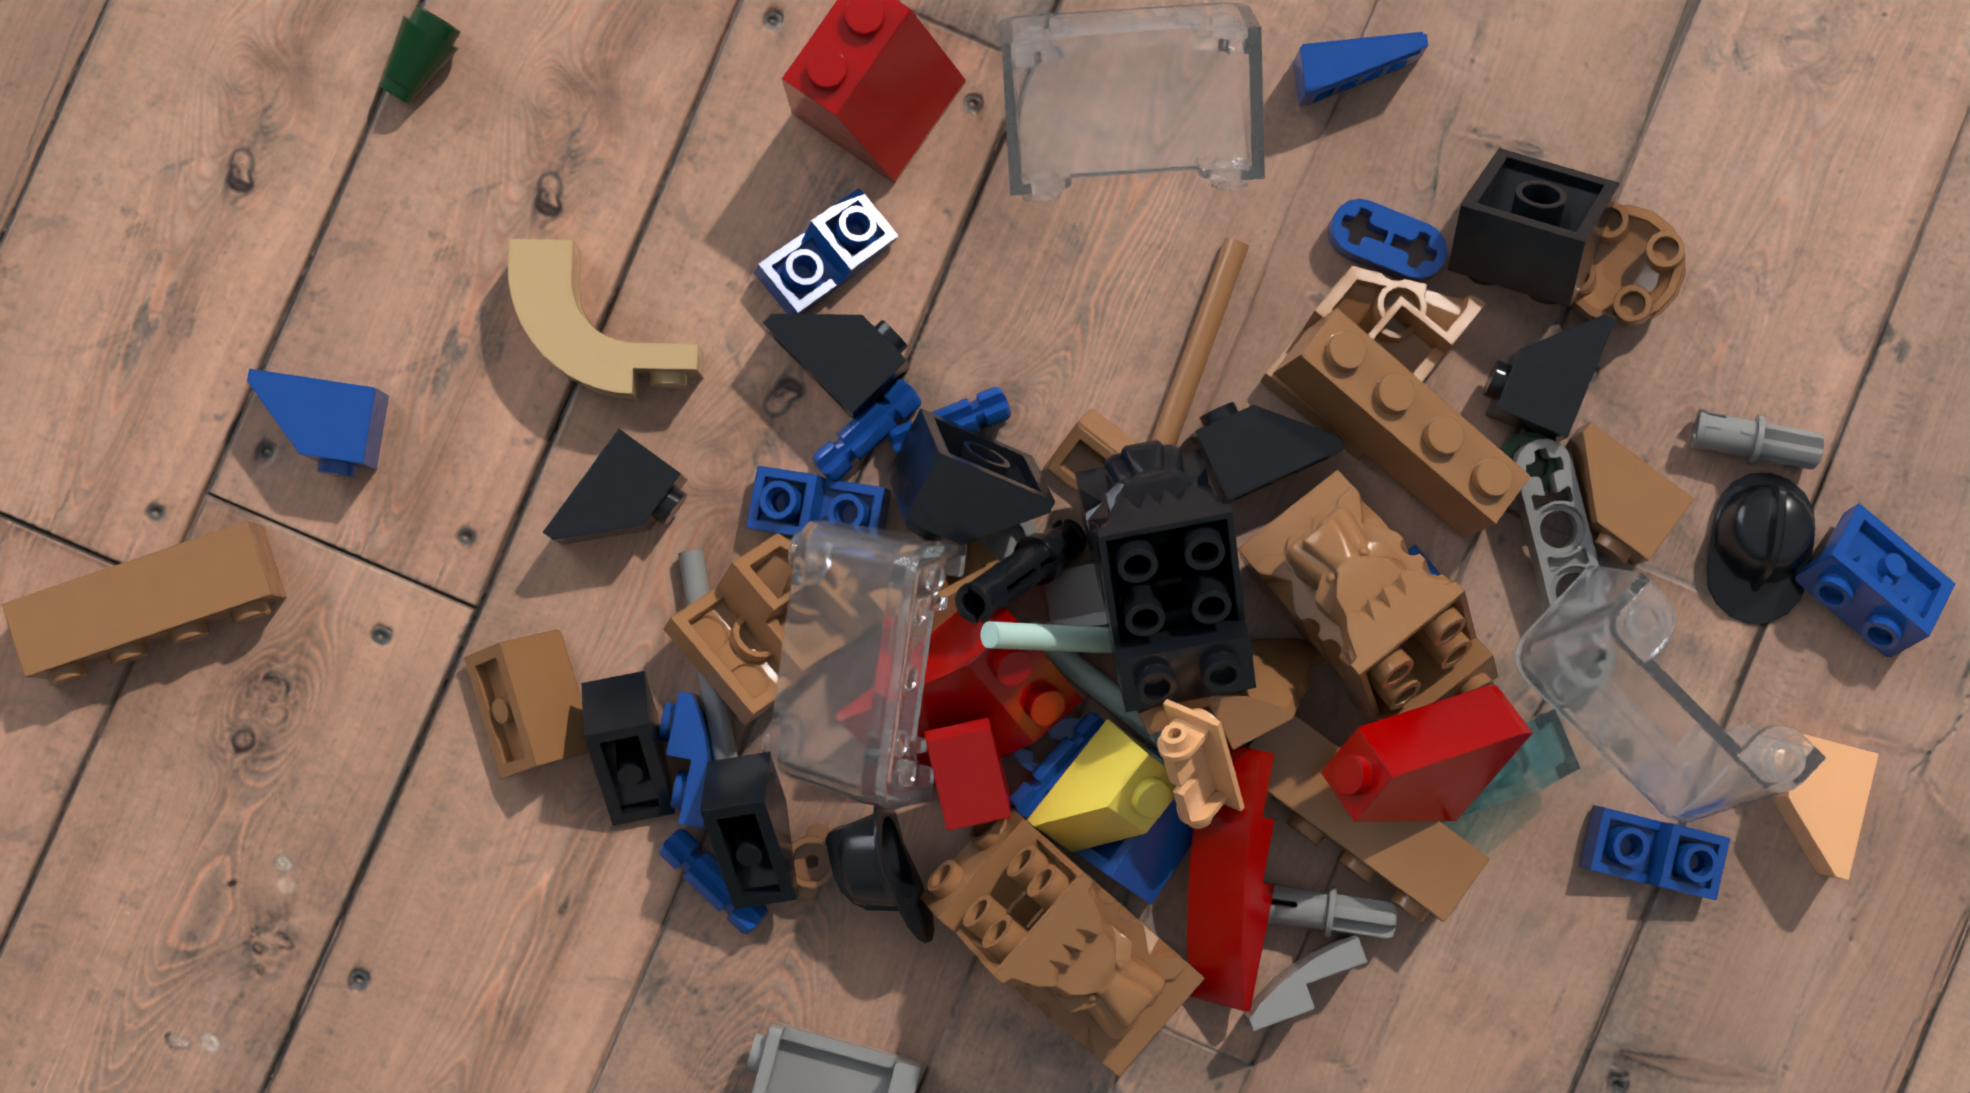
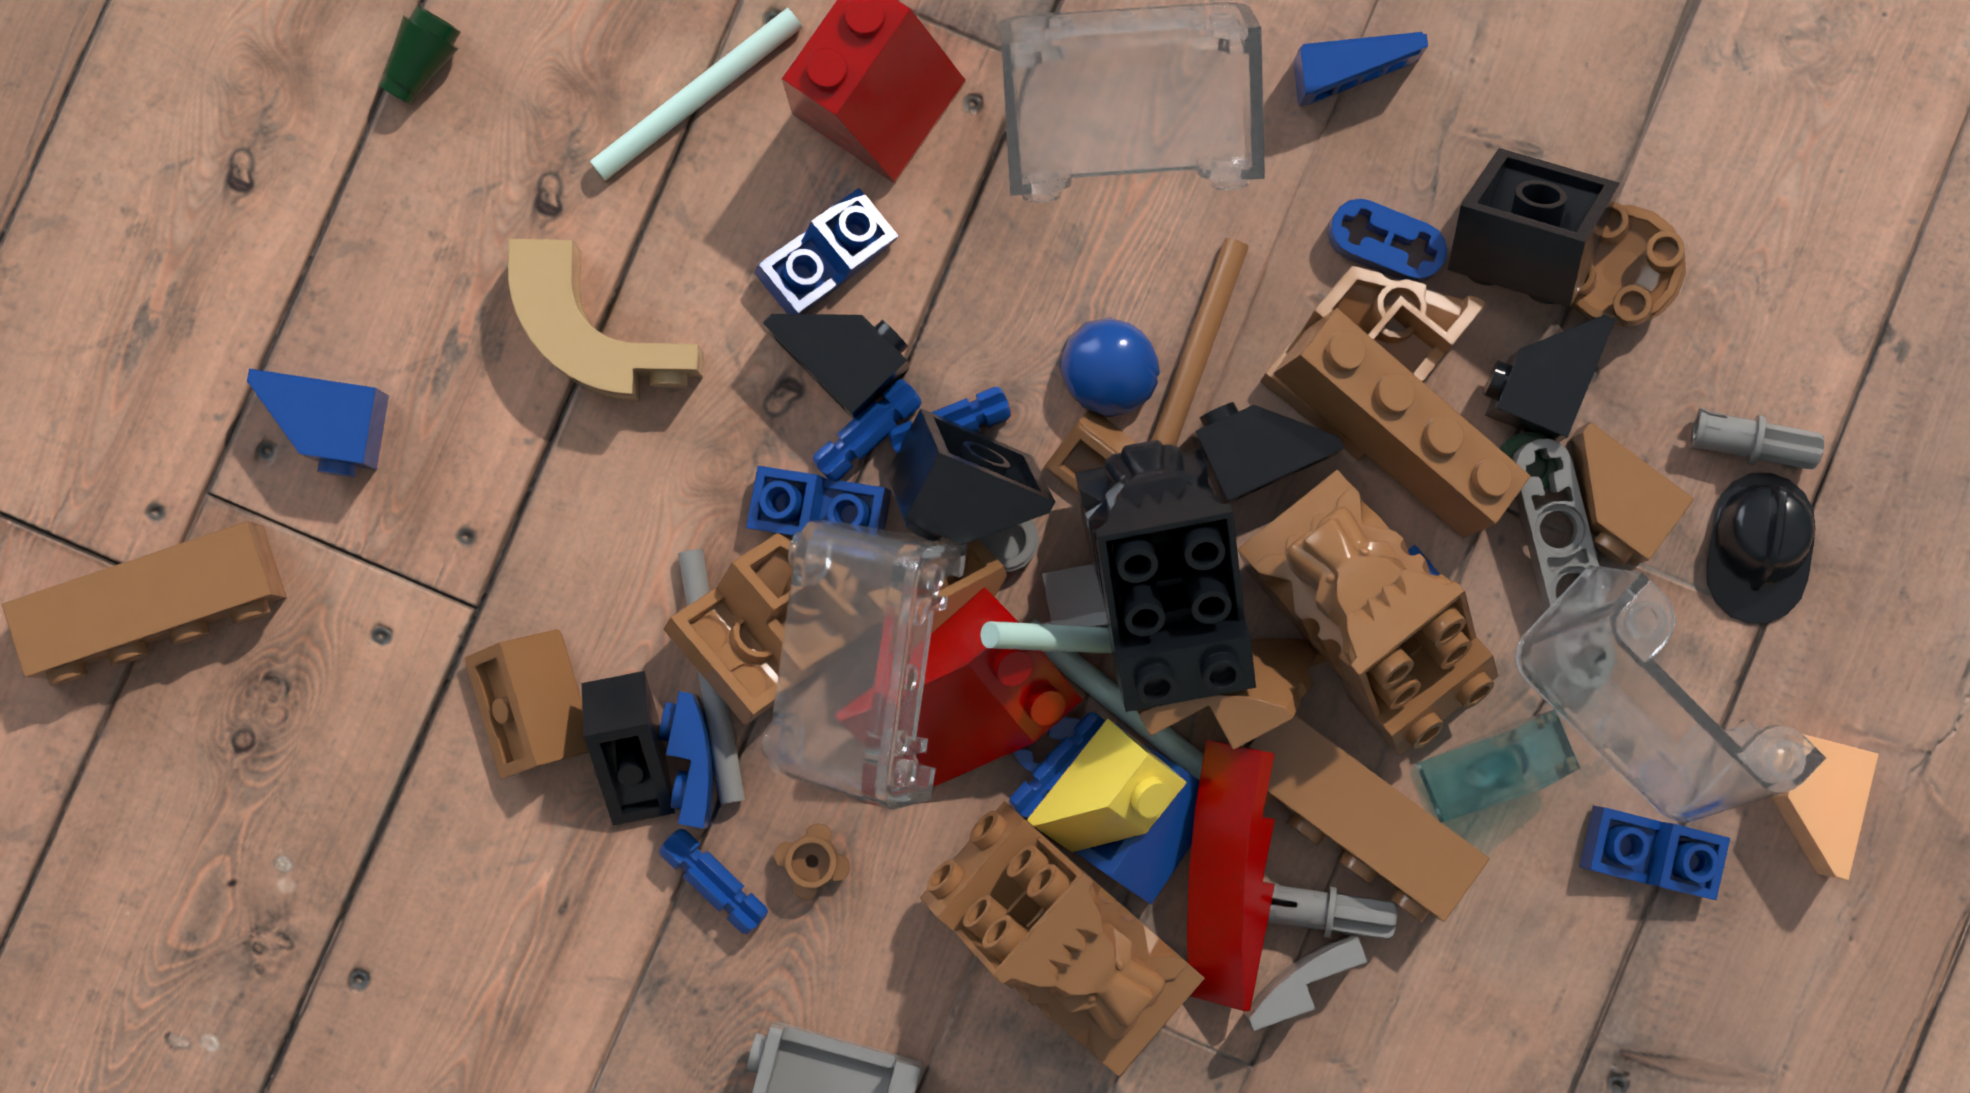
black slope [542,429,688,545] -> none
black slope [700,751,798,909] -> none
black piece [825,794,935,944] -> none
red slope [924,717,1011,831] -> none
black pin [955,519,1087,624] -> none
light nougat hinge [1157,699,1244,829] -> none
red slope [1321,685,1533,822] -> none
blue bracket [1795,503,1956,657] -> none
none -> light aqua bar [590,8,803,181]
none -> blue hair [1060,317,1160,417]

